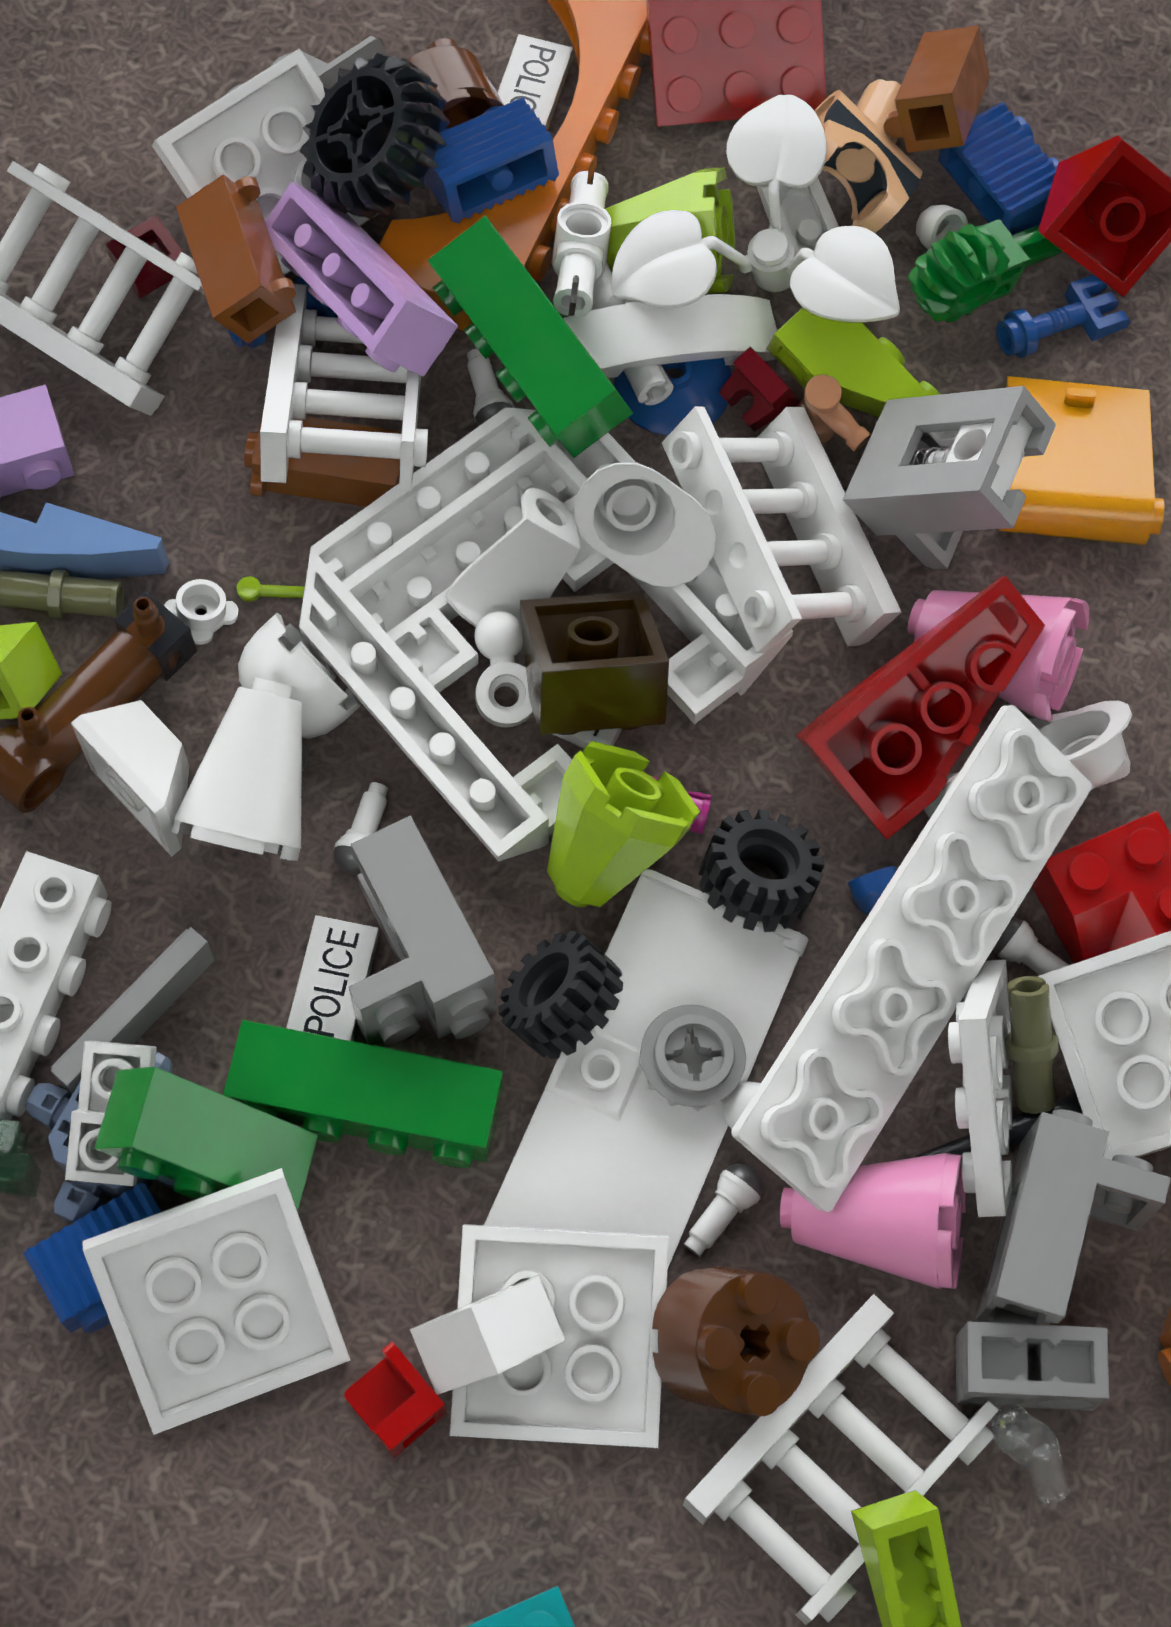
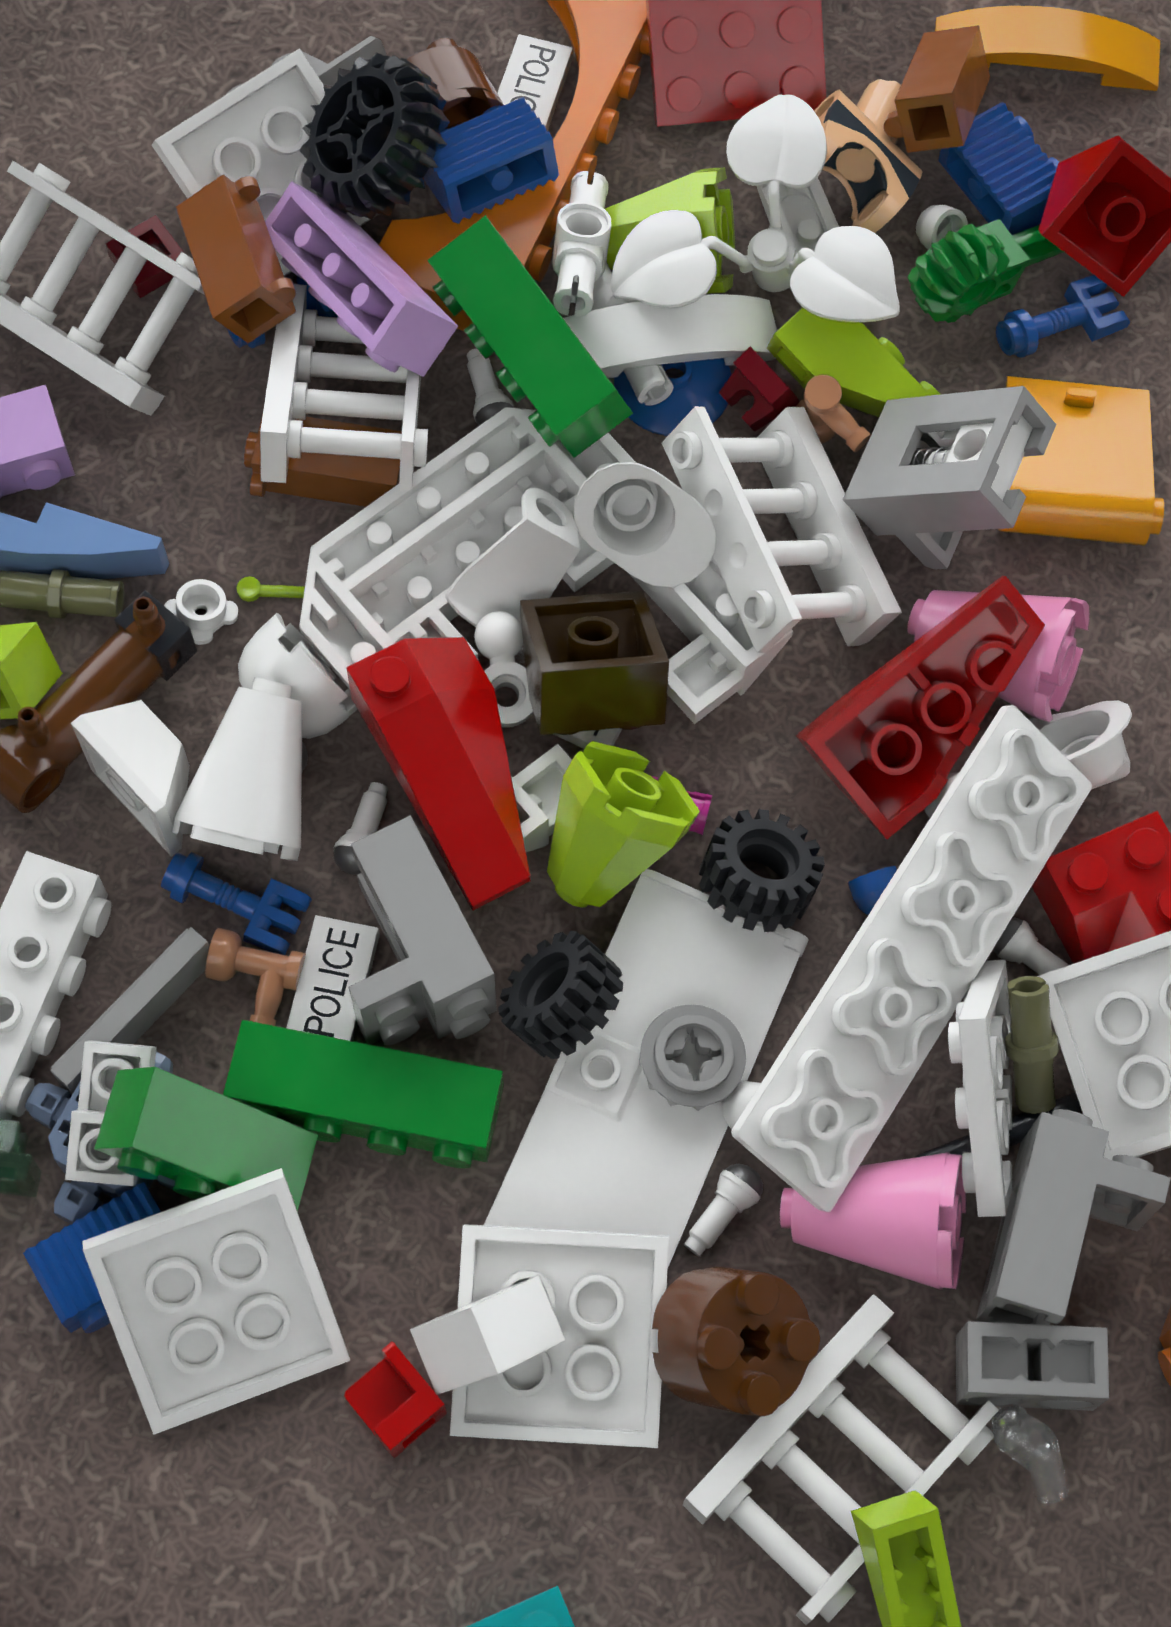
none -> blue hinge [161,852,312,955]
none -> nougat piece [205,928,306,1026]
none -> red wedge [346,637,531,911]
none -> light orange slope [935,6,1160,91]

